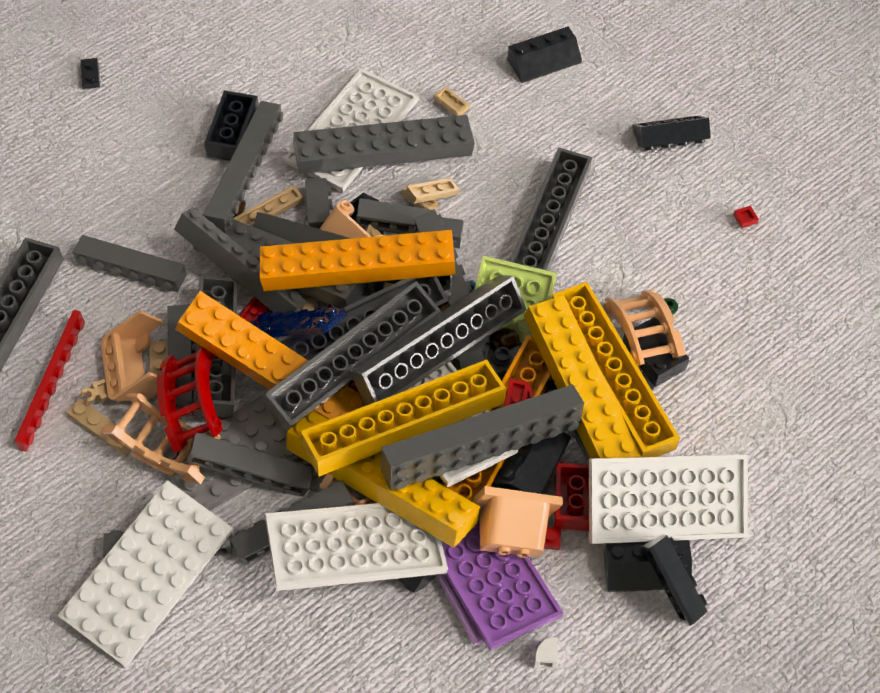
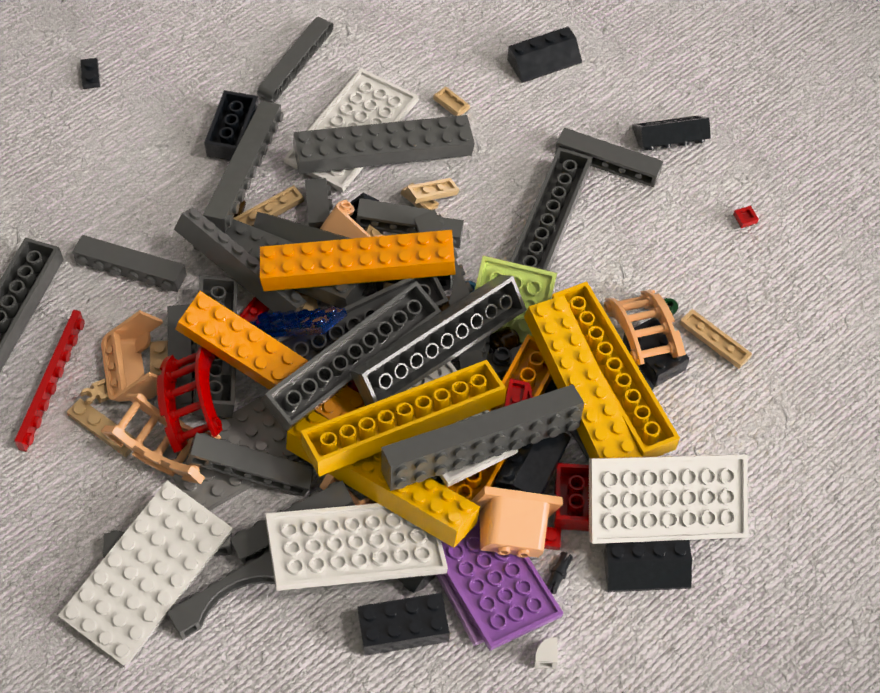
black slope [641,534,708,626] -> none
none -> dark grey arch [167,549,275,640]
none -> dark grey beam [257,17,334,103]
none -> black brick [357,593,450,656]
none -> black pin [546,552,573,594]
none -> dark grey brick [555,128,663,187]
none -> tan plate [679,309,752,369]

